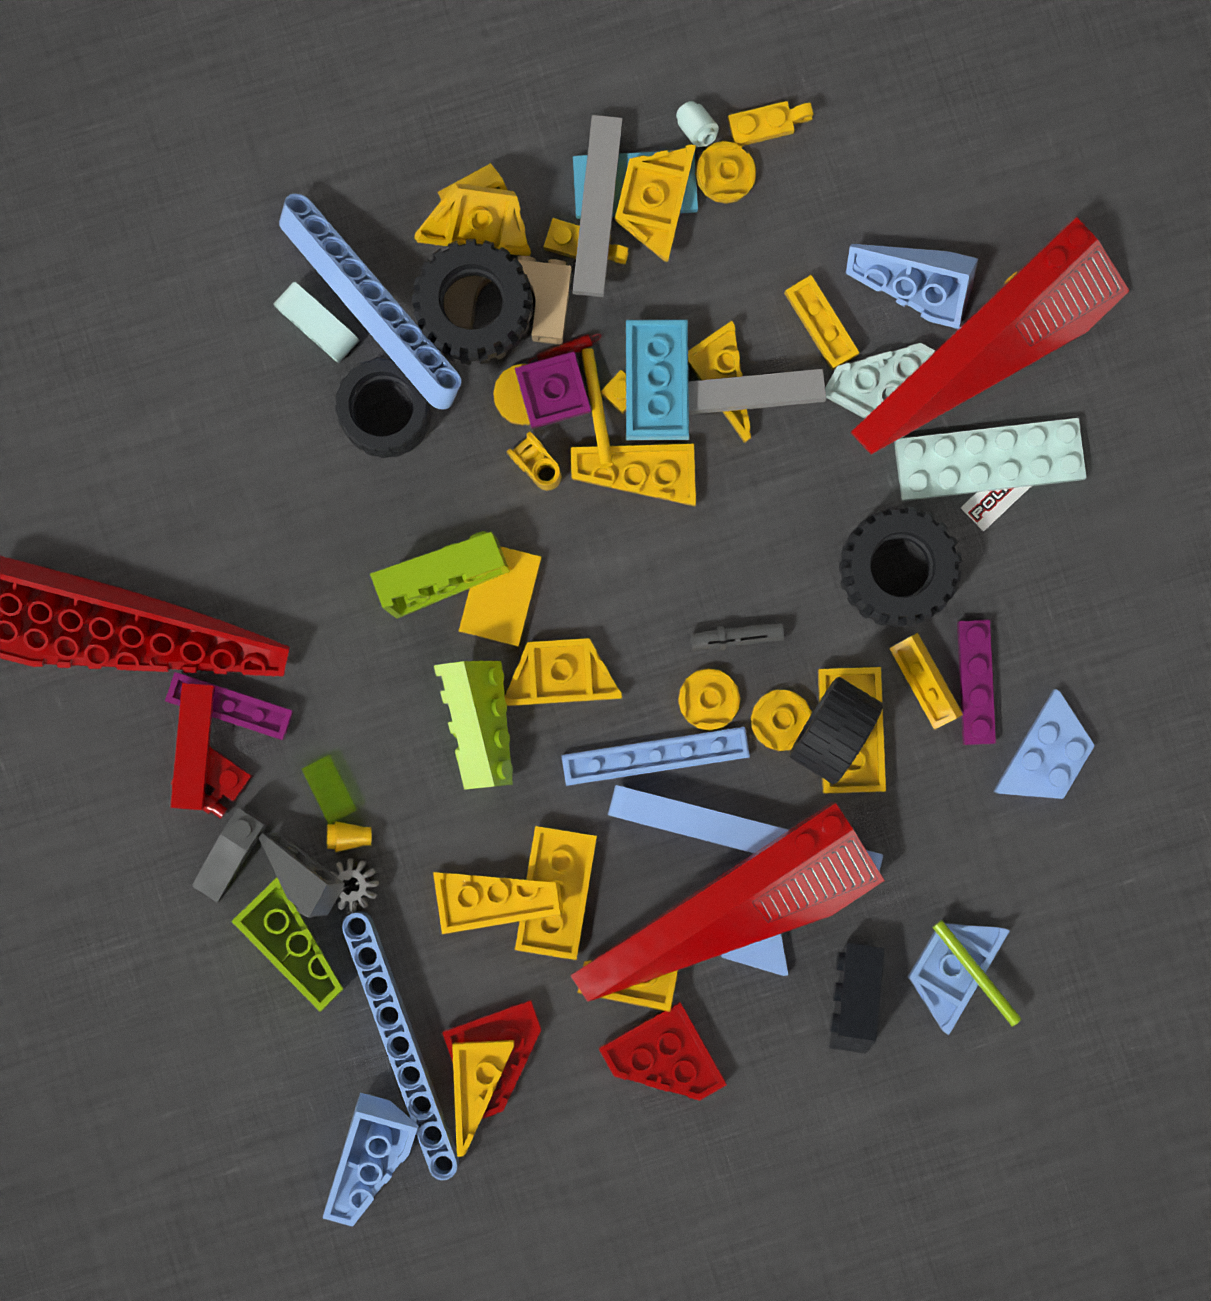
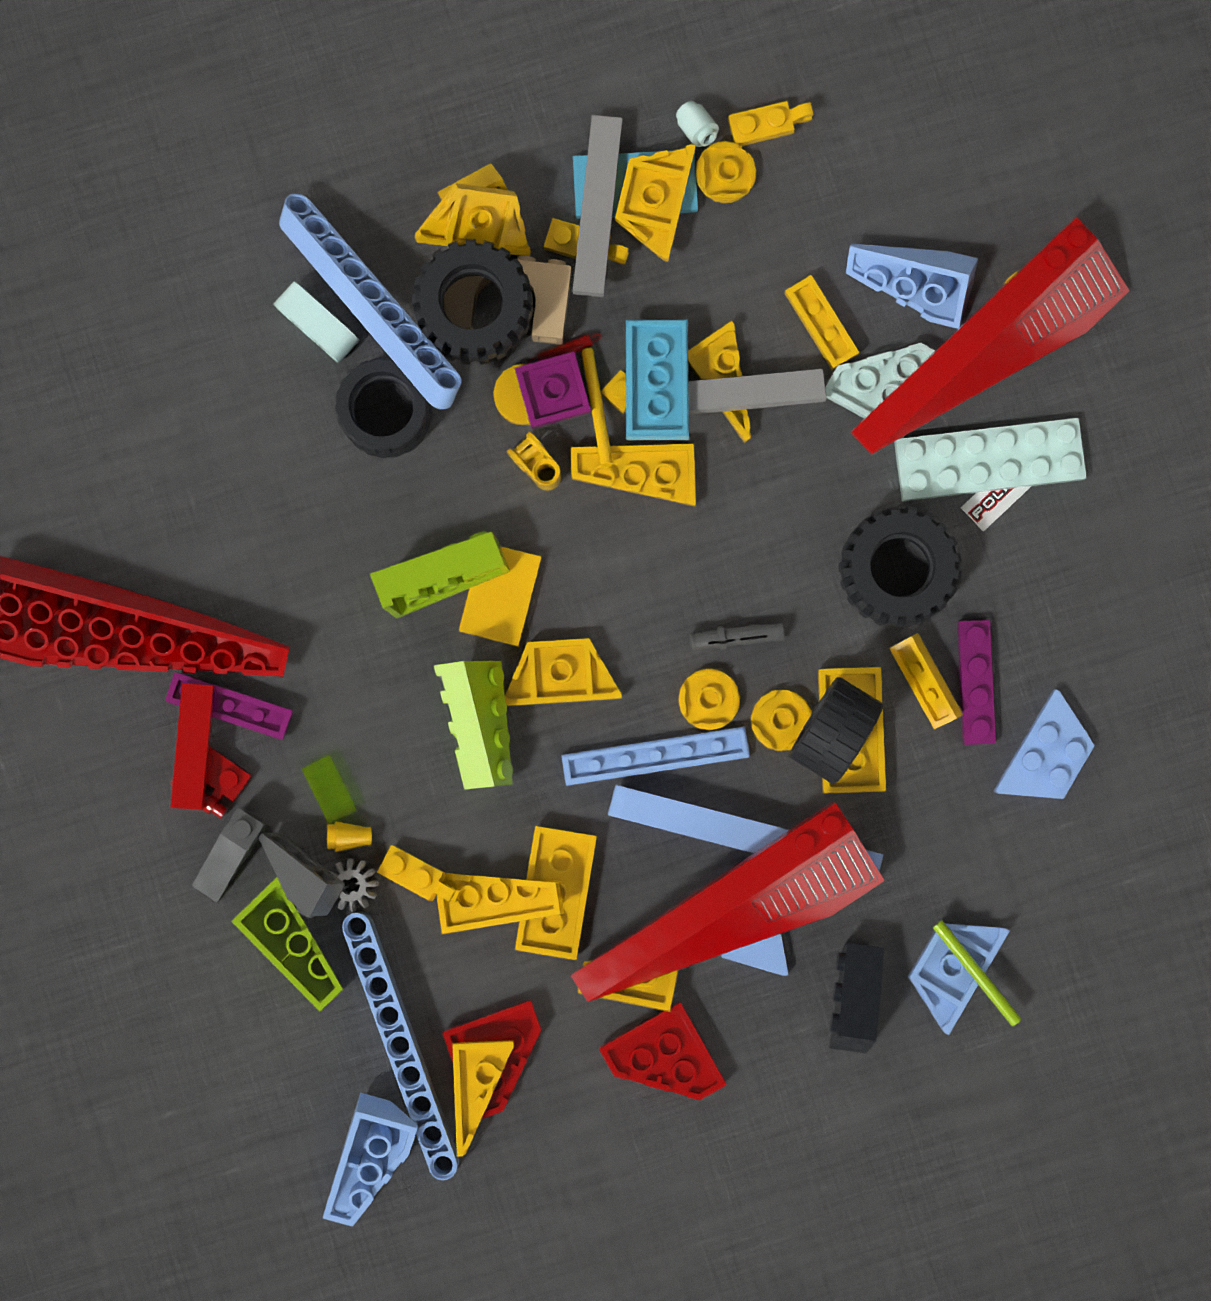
none -> yellow plate [377,845,461,903]

